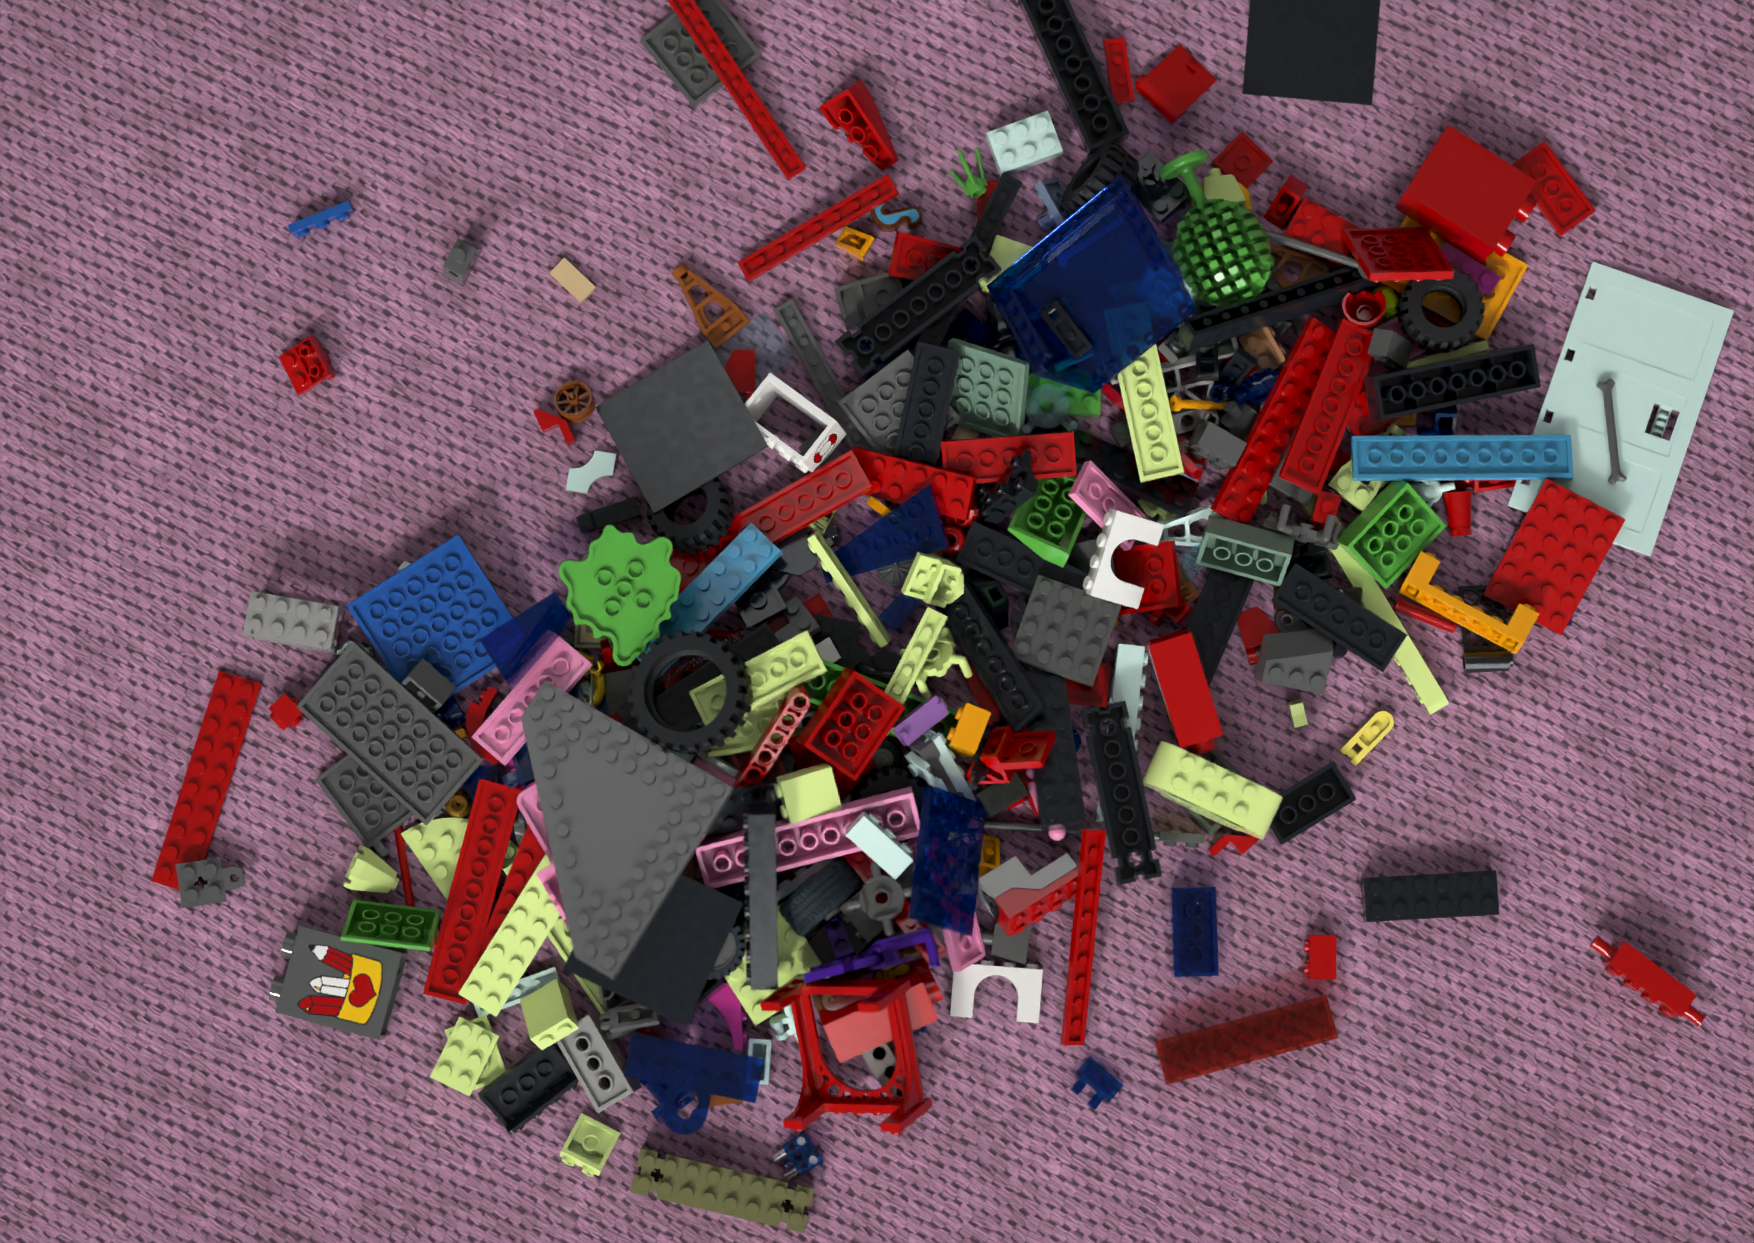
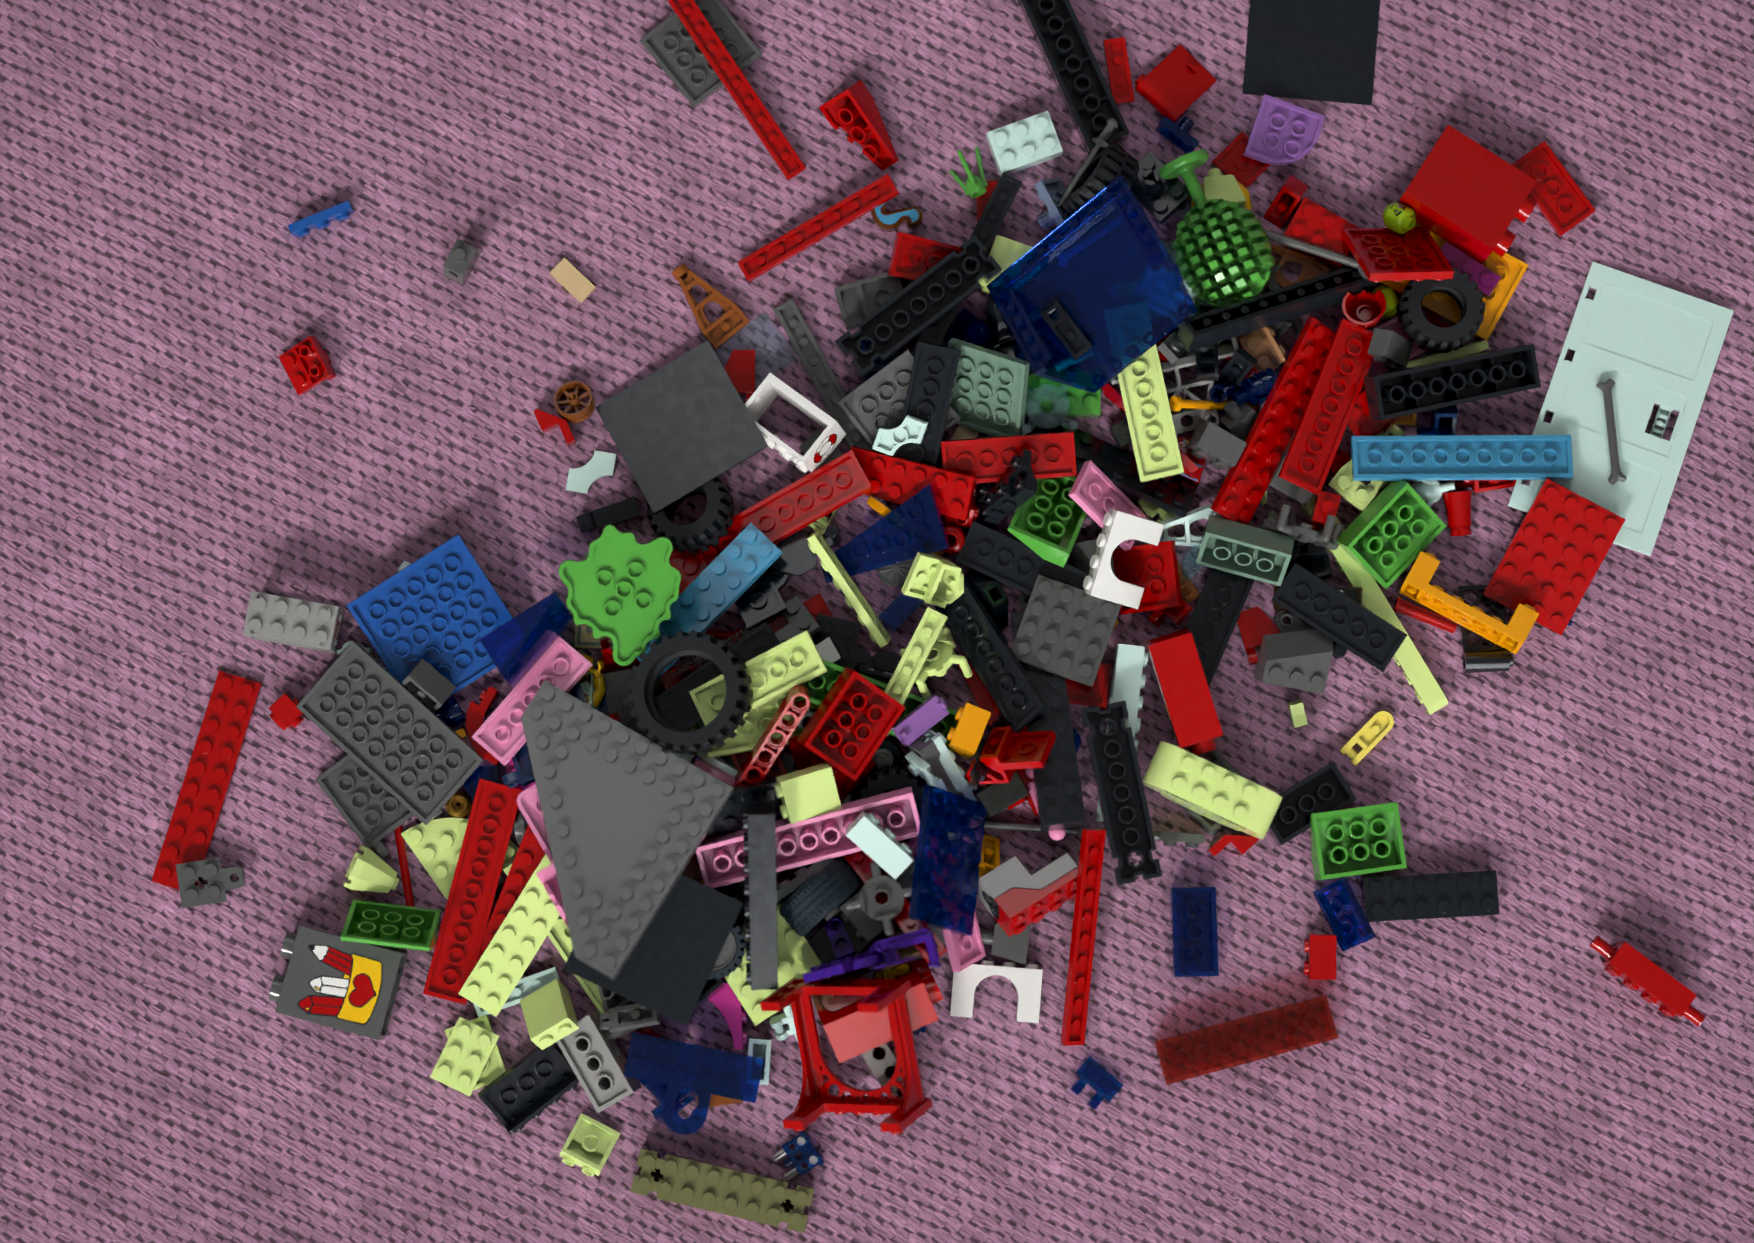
light orange slope [834,226,875,261] -> none
none -> light aqua tile [872,415,929,457]
none -> dark grey sword [1057,118,1118,207]
none -> clear blue tile [1155,116,1199,154]
none -> medium lavender plate [1243,94,1326,165]
none -> bright green slope [1311,802,1407,880]
none -> clear blue plate [1313,877,1376,951]
none -> lime head [1382,202,1416,234]

